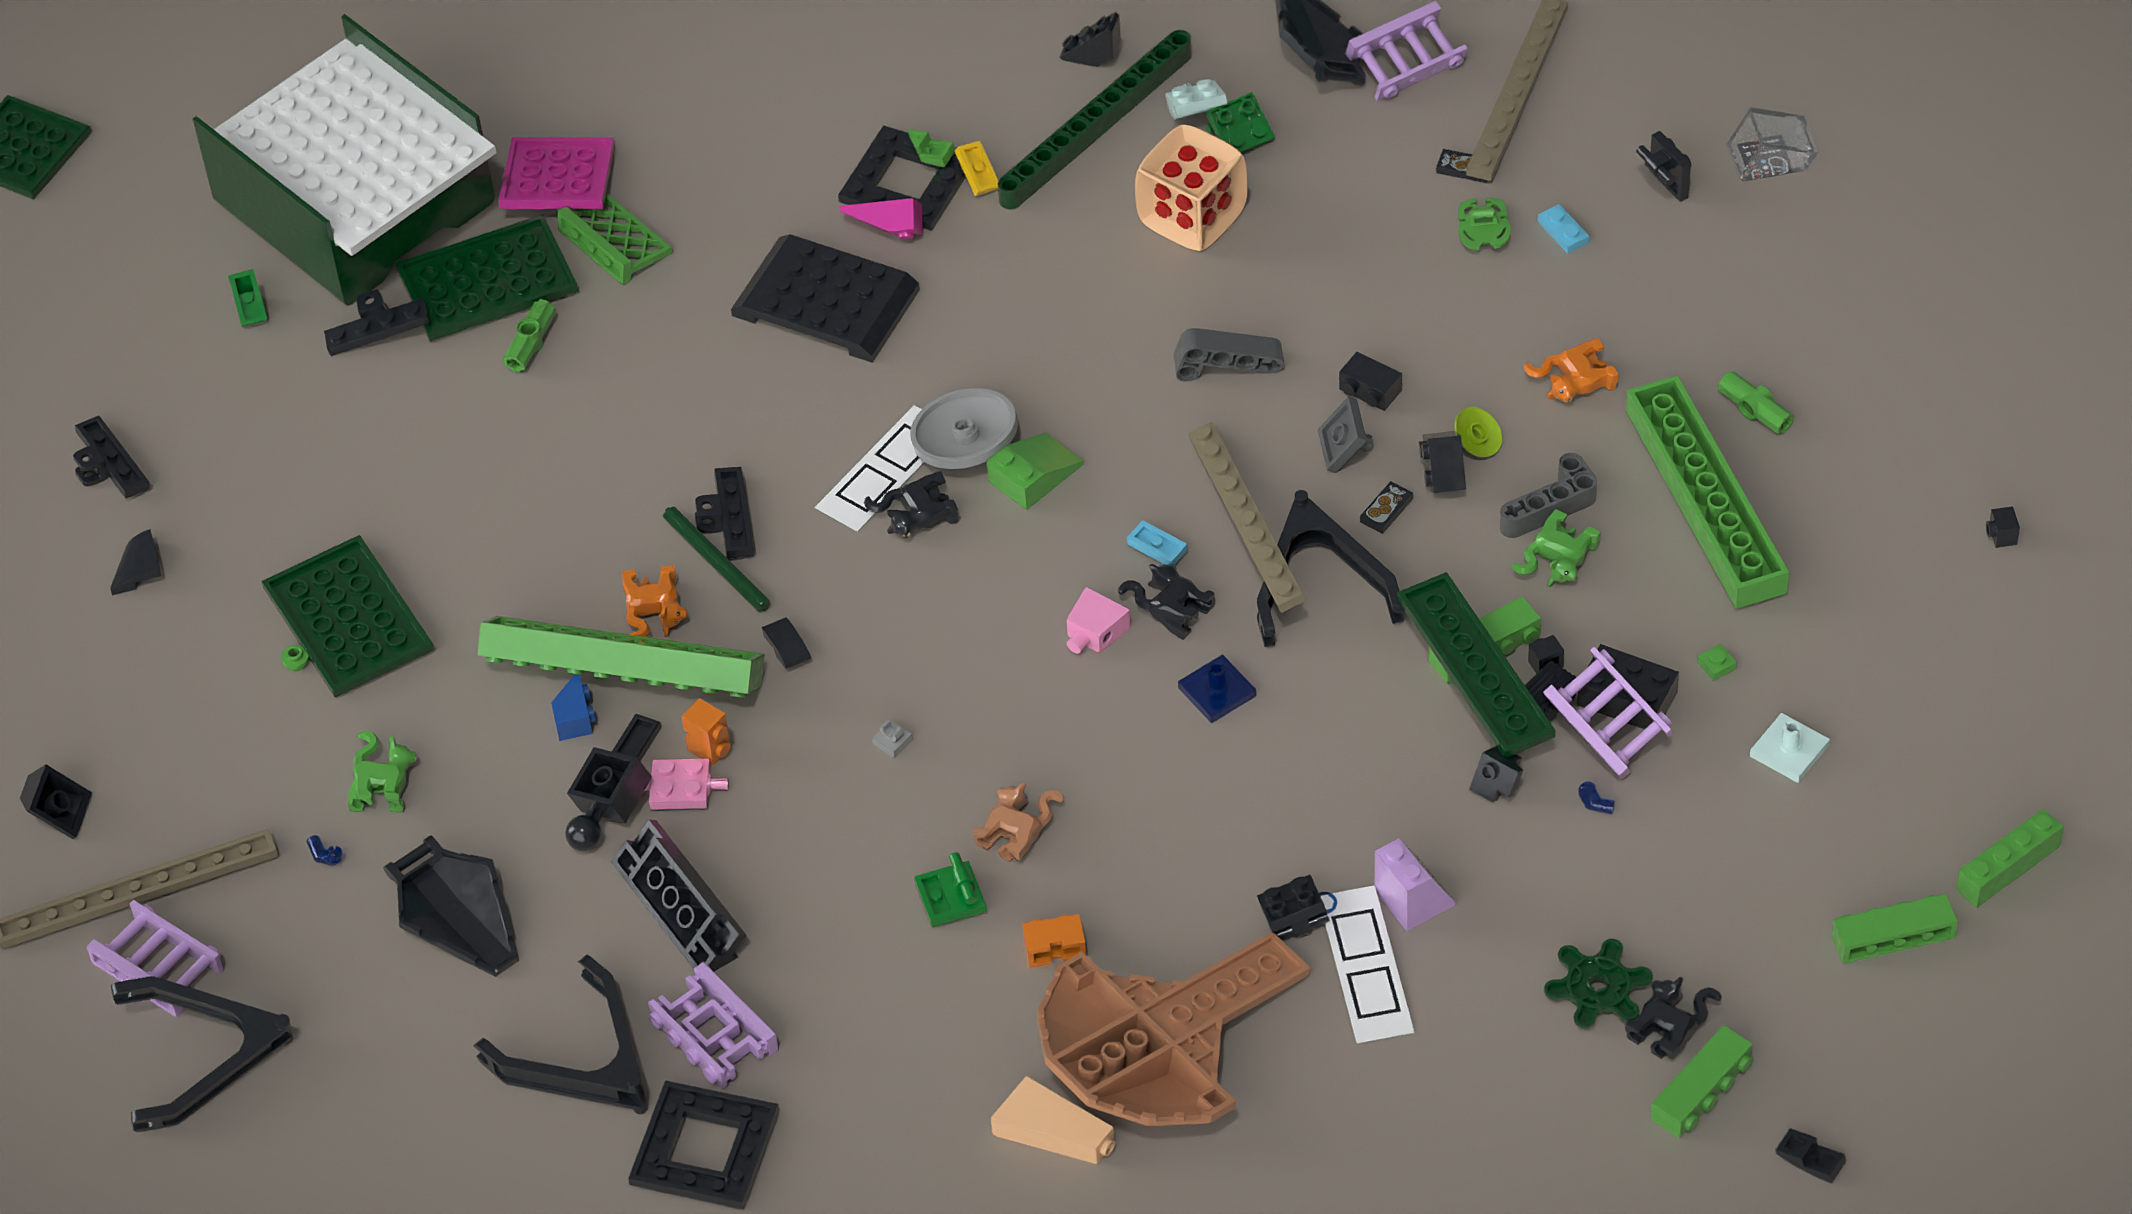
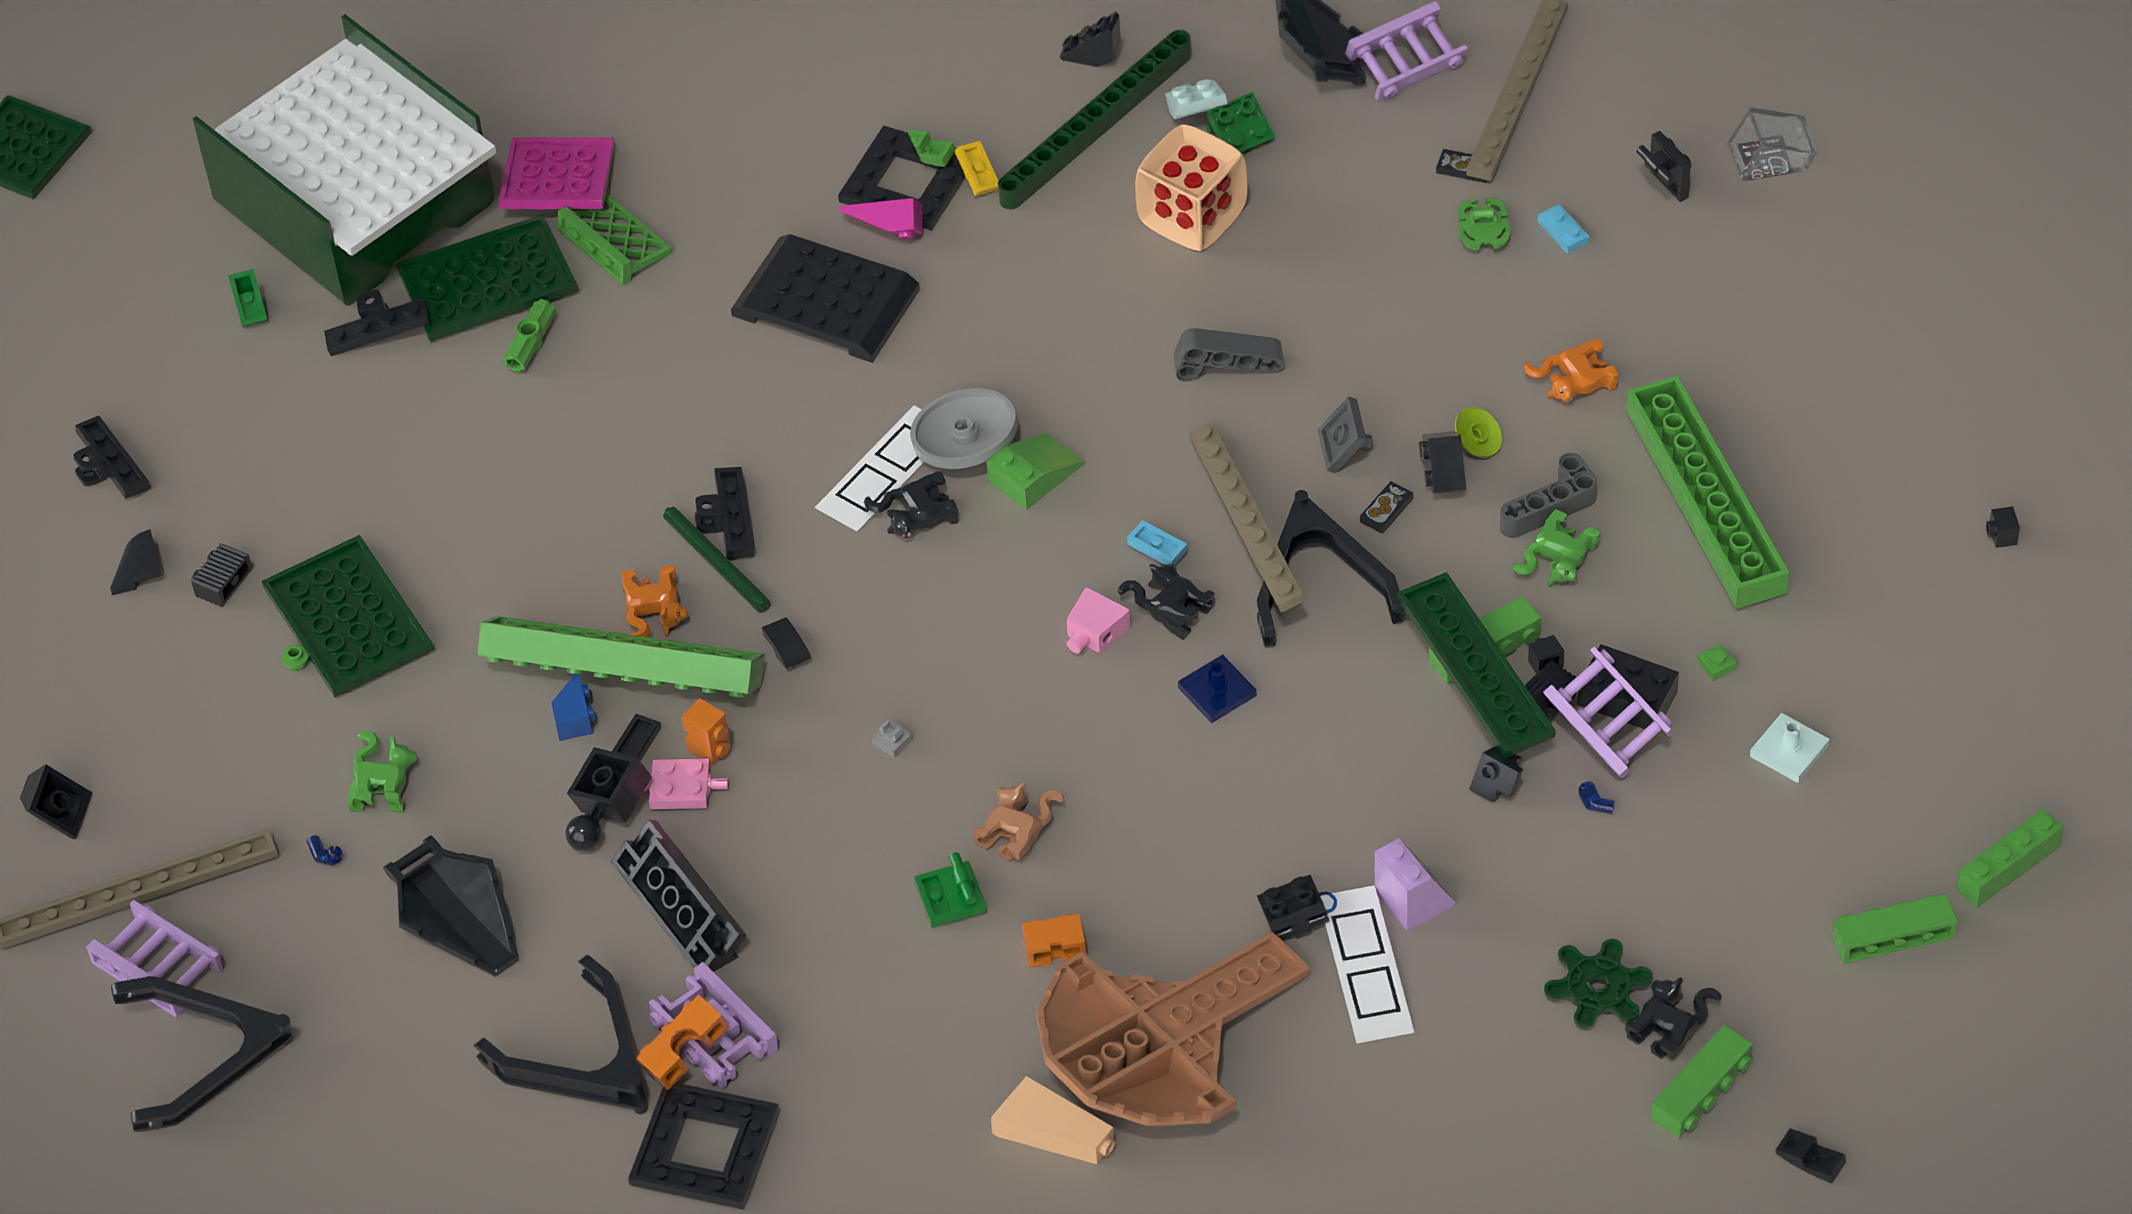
black brick [1339,351,1402,411] -> none
bright green piece [1718,371,1794,434] -> none
none -> black brick [191,543,252,607]
none -> orange arch [636,994,730,1090]

